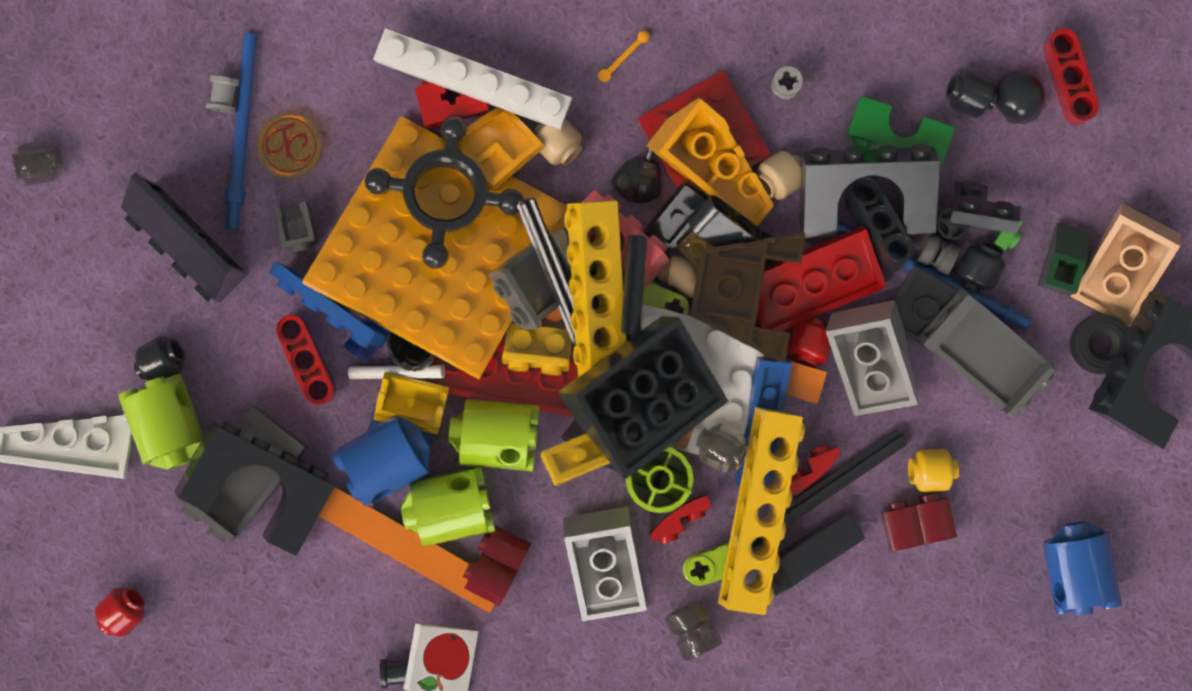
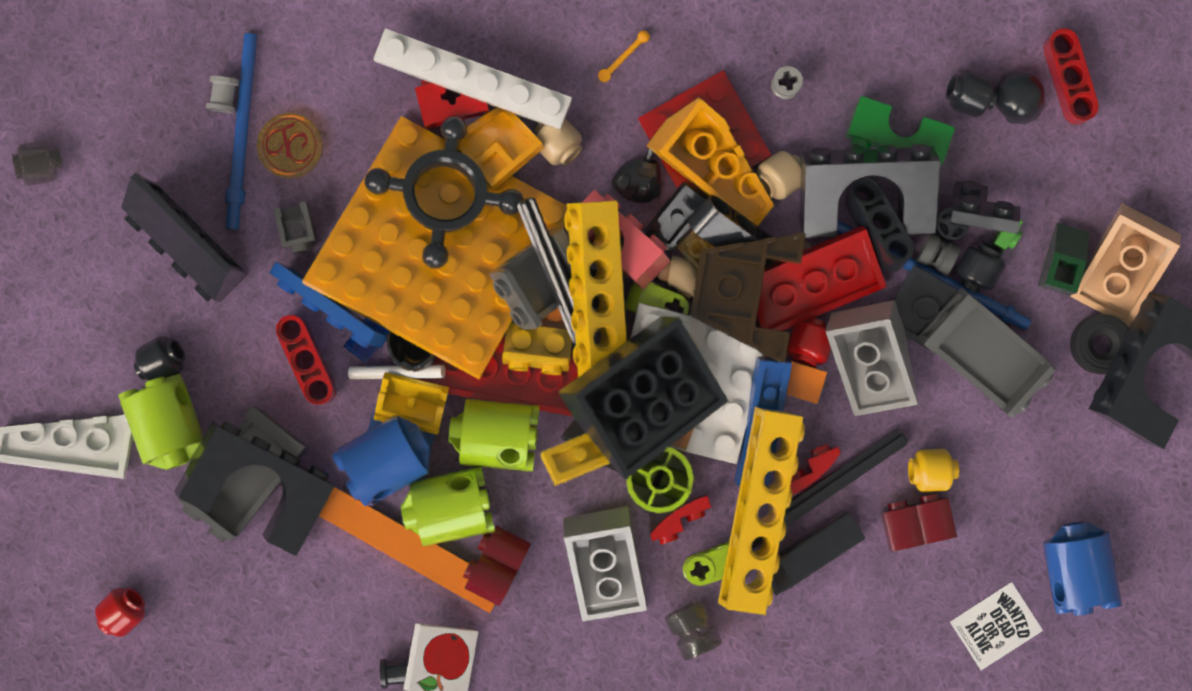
black axle [621,235,647,335] -> none
clear smoke head [696,423,749,473] -> none
none -> white sticker [950,582,1043,670]

